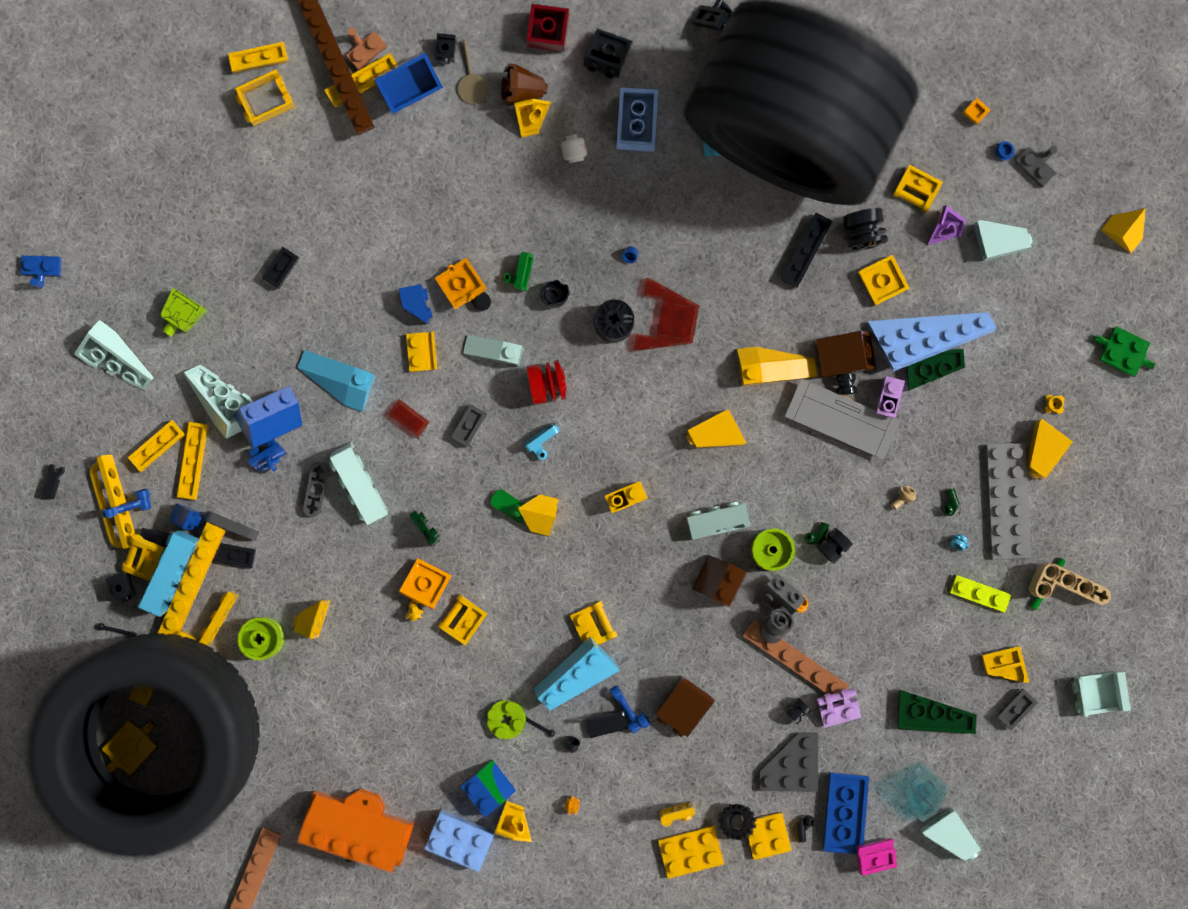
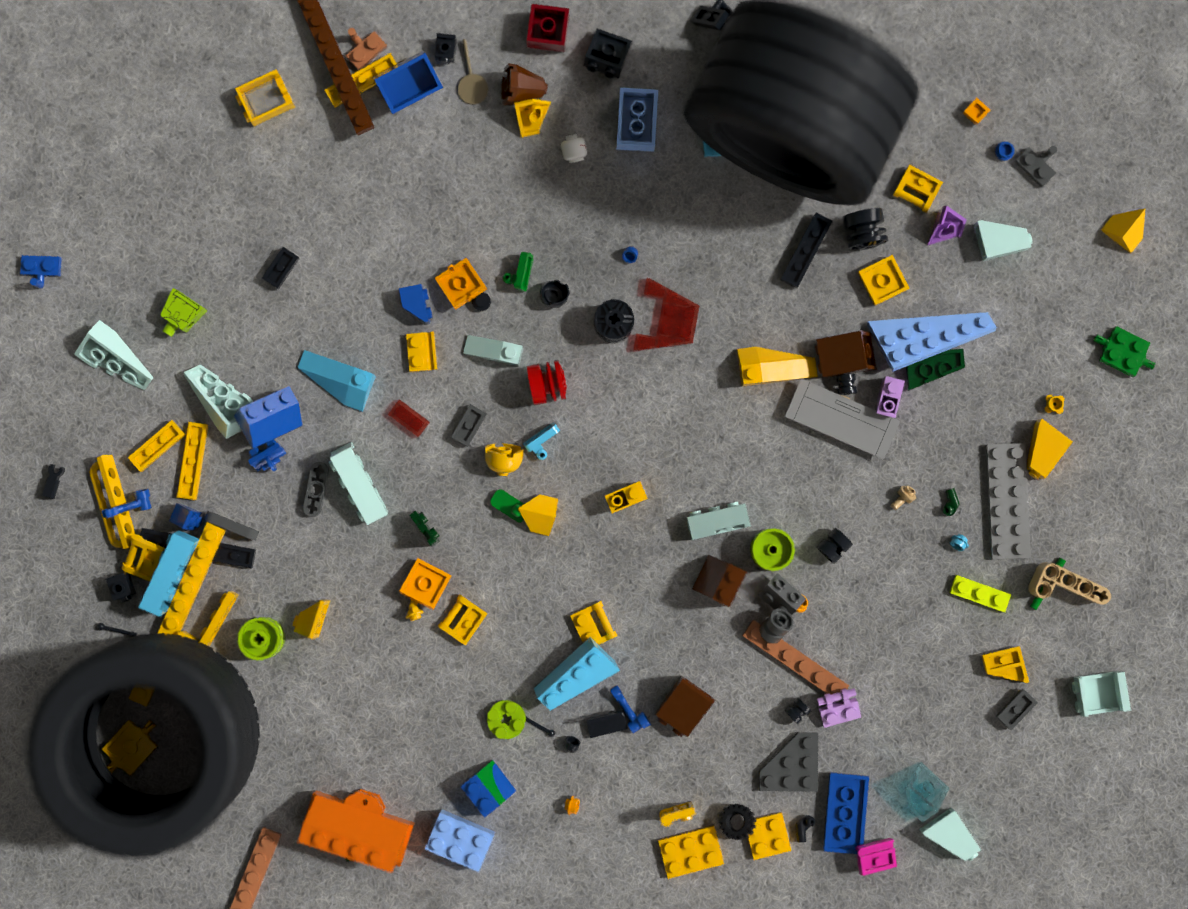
yellow plate [228,41,289,74] -> none
yellow slope [495,801,532,842] -> none
yellow slope [685,409,746,448] -> none
dark green arm [804,522,830,545] -> none
dark green wing [897,690,977,734] -> none
none -> yellow cylinder [485,443,523,476]

